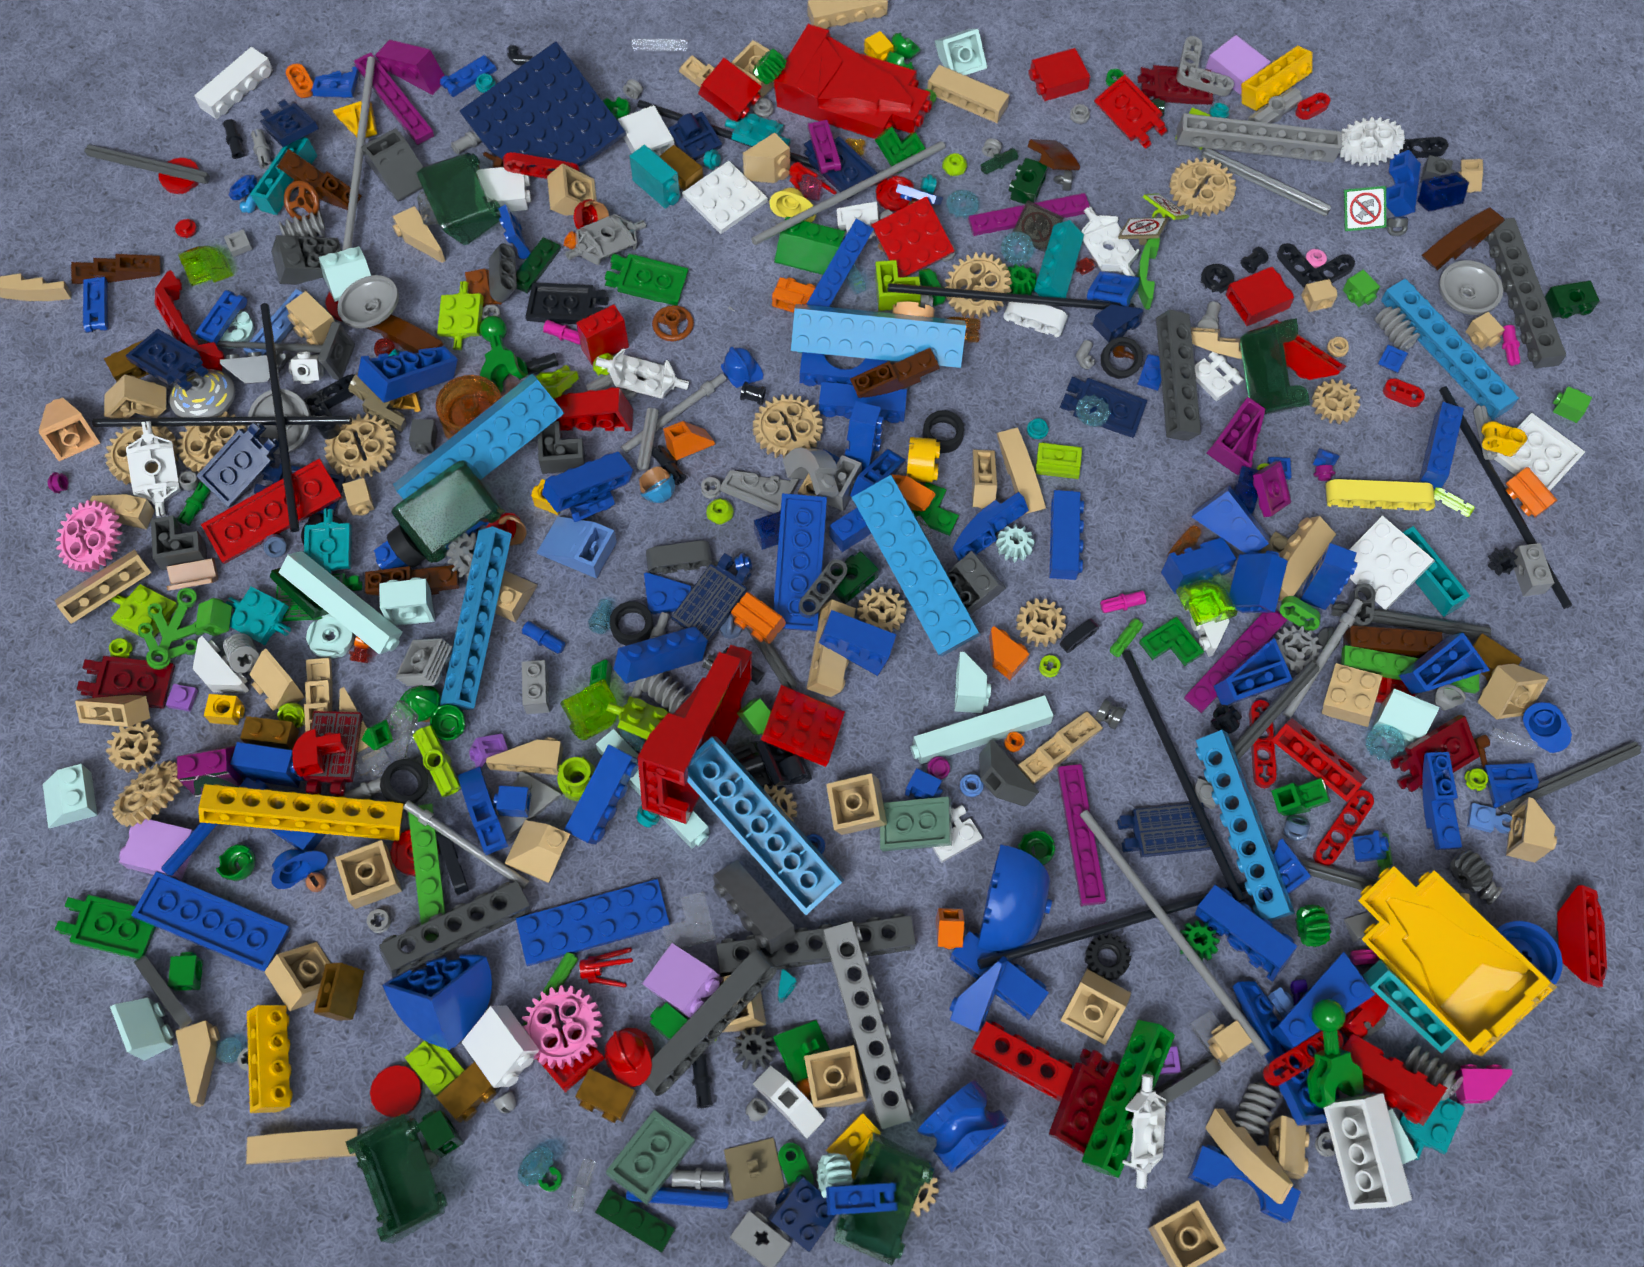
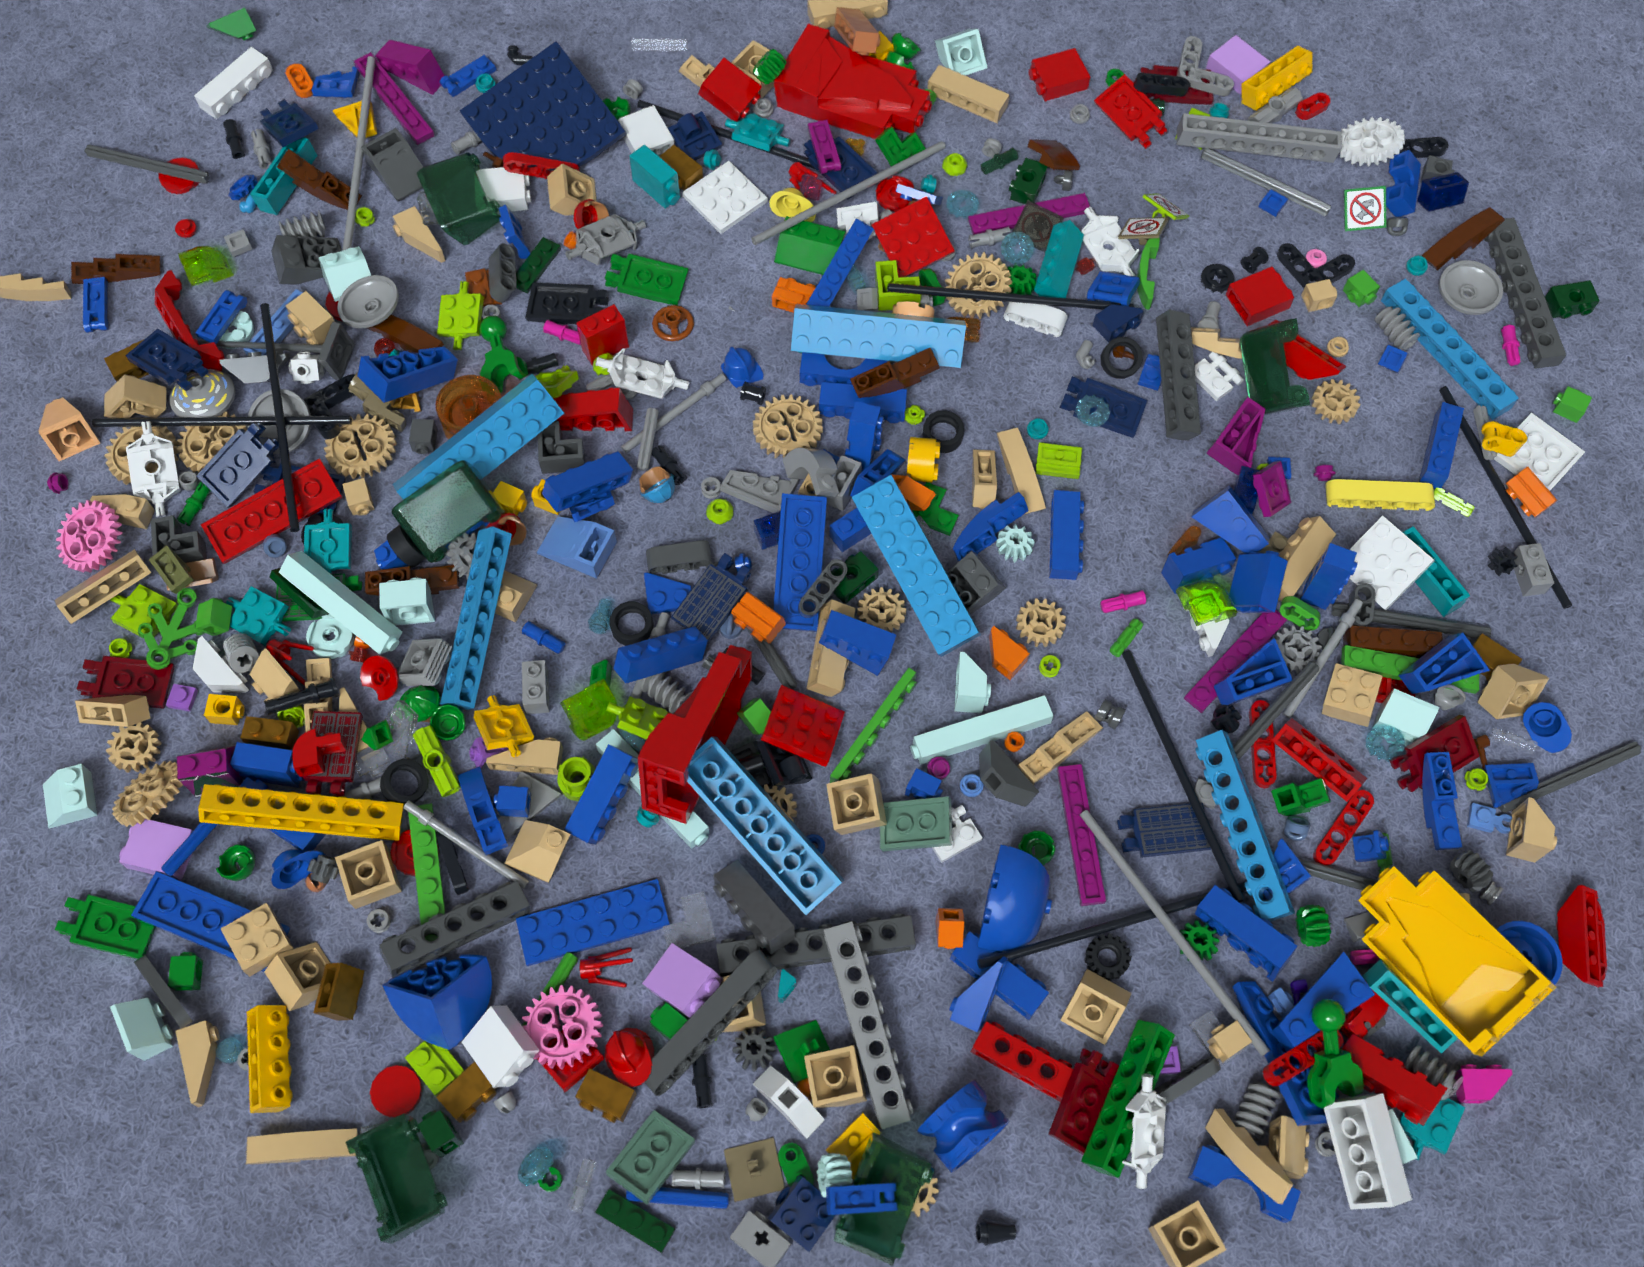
dark orange piece [284,180,320,221] -> none
orange slope [663,421,715,460] -> none
tan slope [743,133,790,183] -> none
black beam [1059,618,1099,653] -> none
green plate [1139,617,1204,666] -> none
tan gear [1169,158,1236,217] -> none
blue tile [1313,448,1339,466] -> none
red beam [1383,378,1425,407] -> none
tan brick [1456,159,1483,193] -> none
tan brick [1466,312,1505,349] -> none
none -> olive slope [149,545,194,594]
none -> green slope [206,8,256,41]
none -> tan brick [221,903,294,977]
none -> black pin [264,677,339,716]
none -> red plant [266,639,314,686]
none -> dark grey gear [307,854,339,884]
none -> lime plate [355,207,375,227]
none -> red dish [360,655,399,701]
none -> yellow plate [474,695,534,758]
none -> yellow brick [490,481,527,516]
none -> bright green plate [830,668,917,783]
none -> nougat brick [834,7,880,55]
none -> light grey plate [857,288,878,311]
none -> lime plate [905,405,925,425]
none -> light grey pin [968,227,1011,248]
none -> black cone [976,1218,1016,1246]
none -> black beam [1133,73,1190,96]
none -> blue plate [1259,189,1288,217]
none -> teal plate [1406,256,1428,276]

